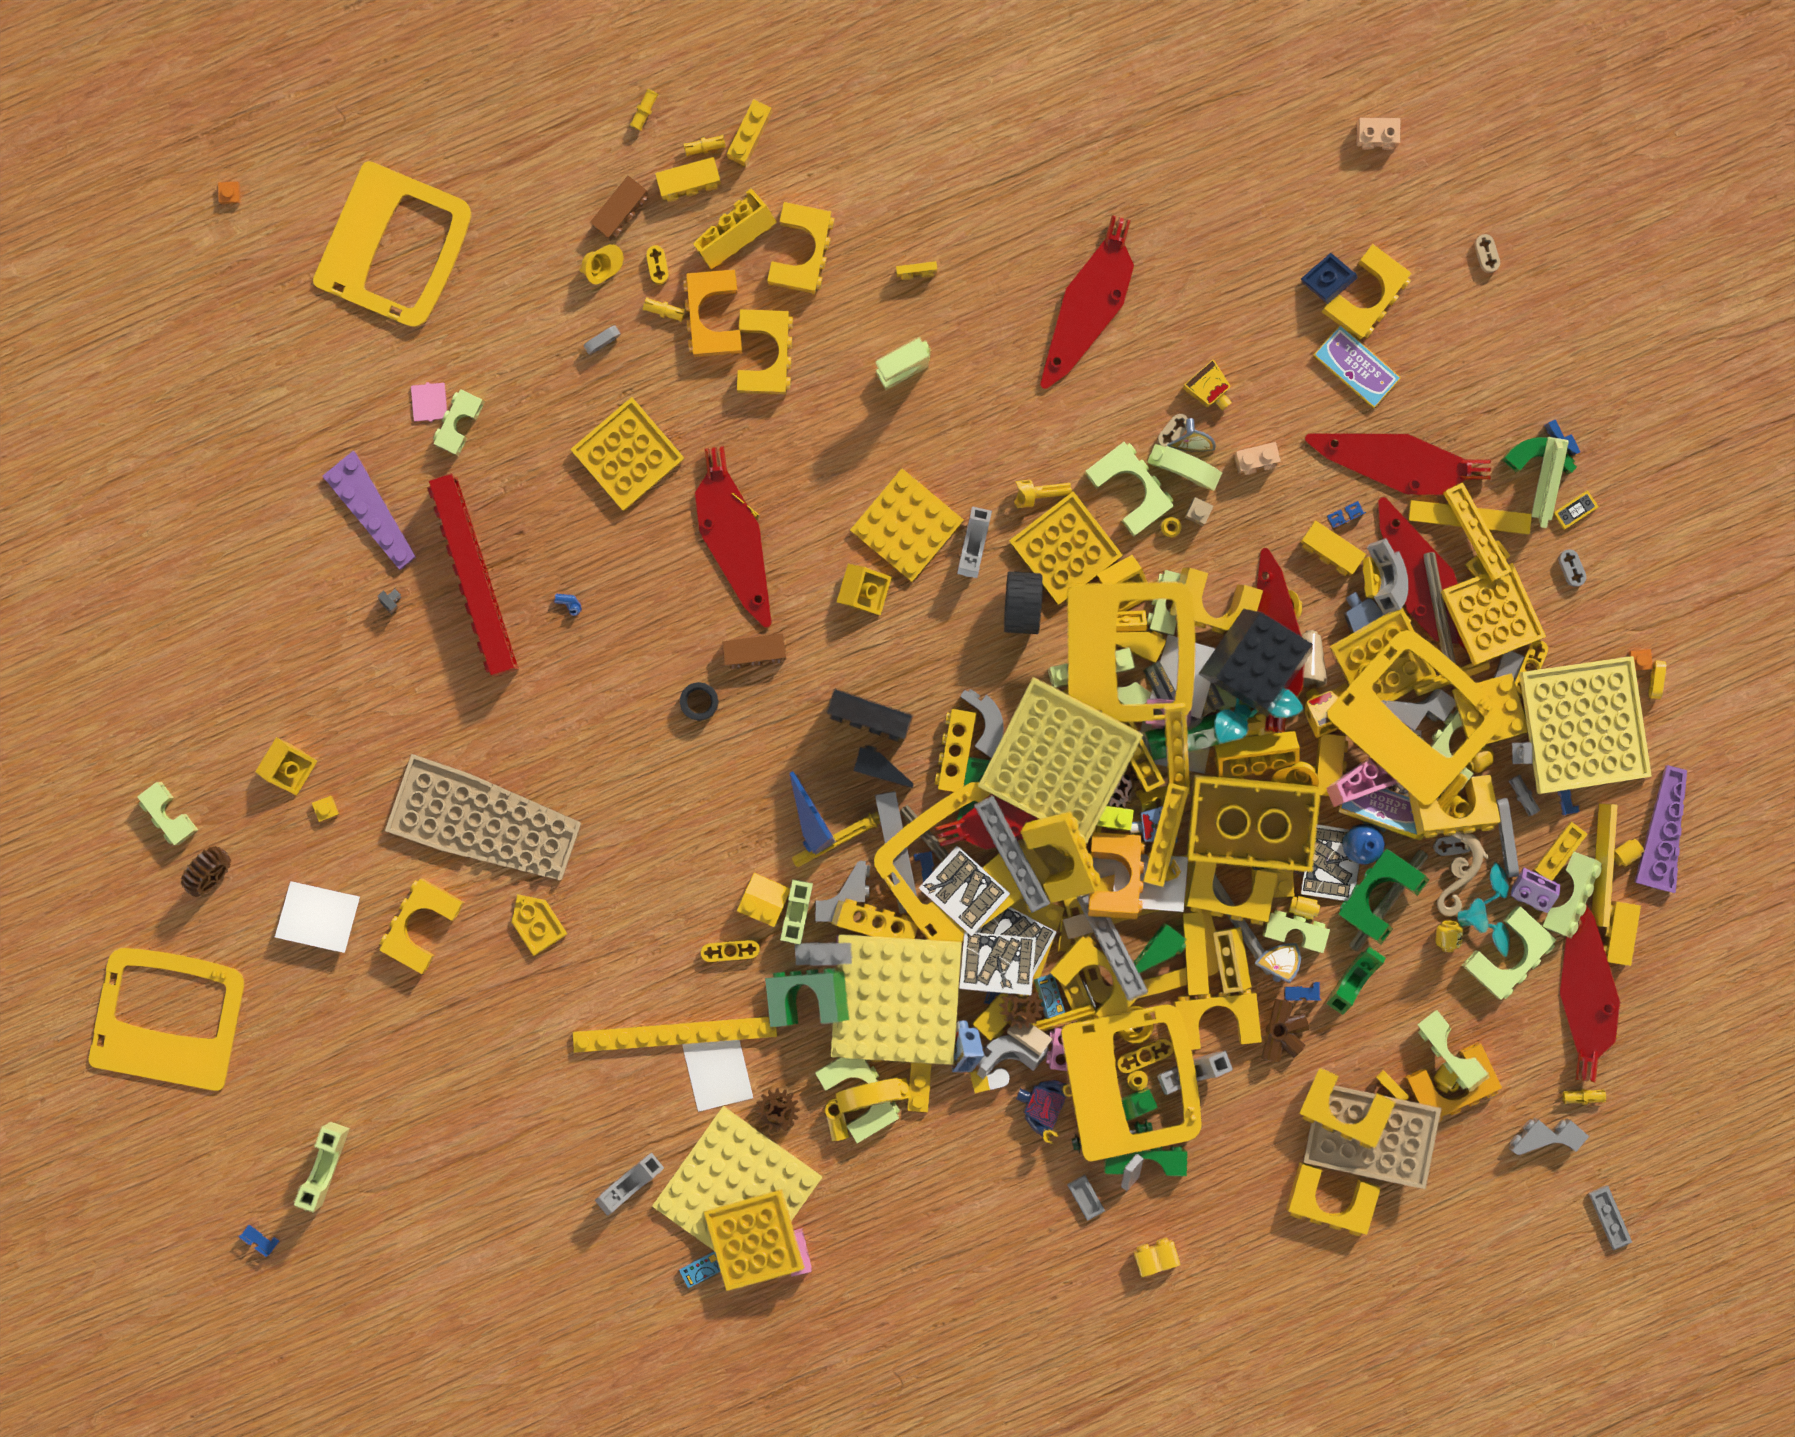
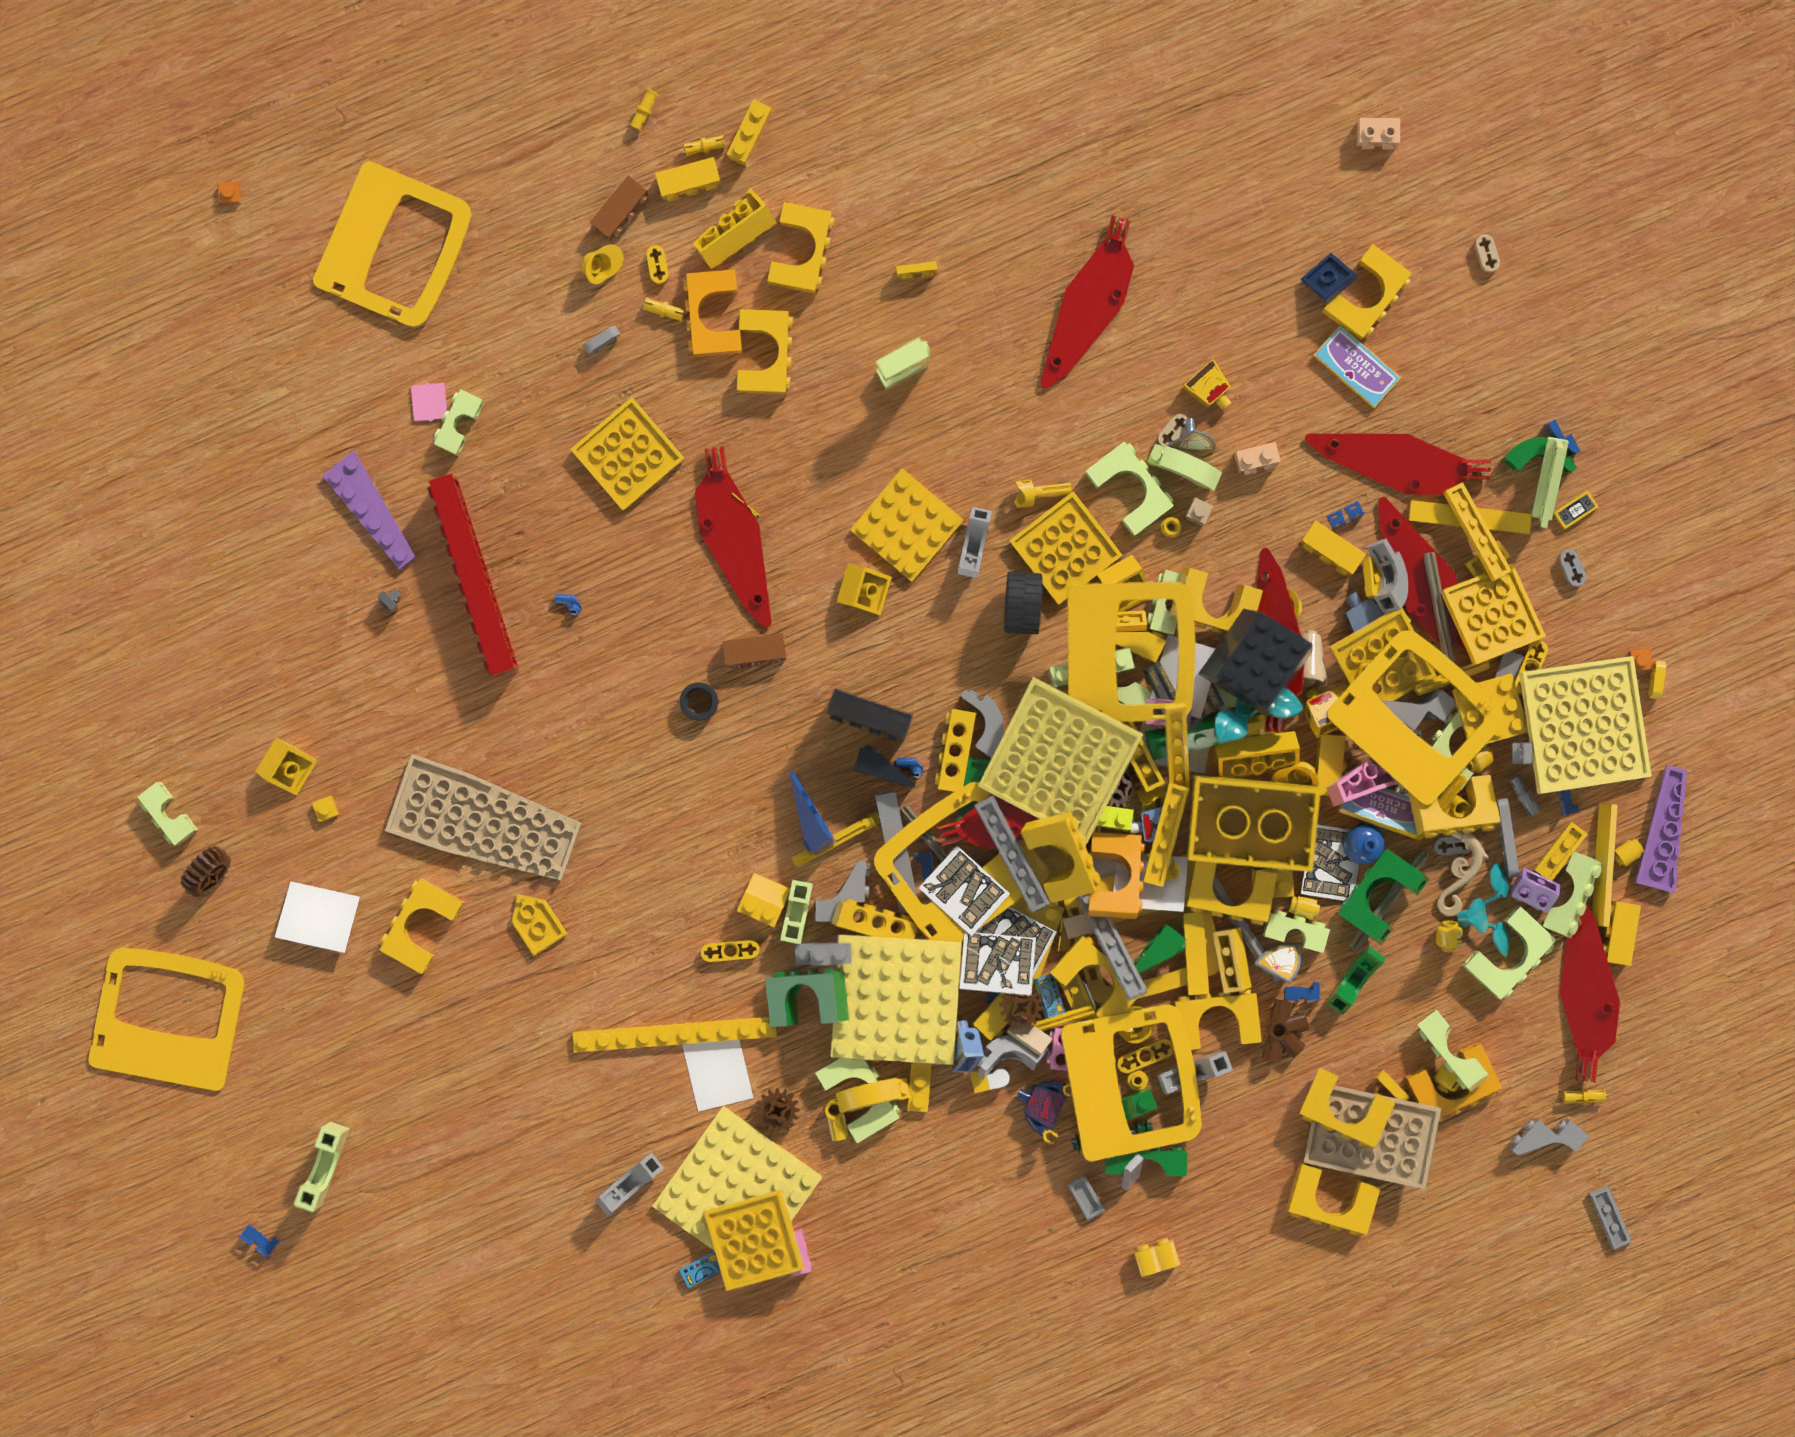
none -> blue arm [897,757,924,778]

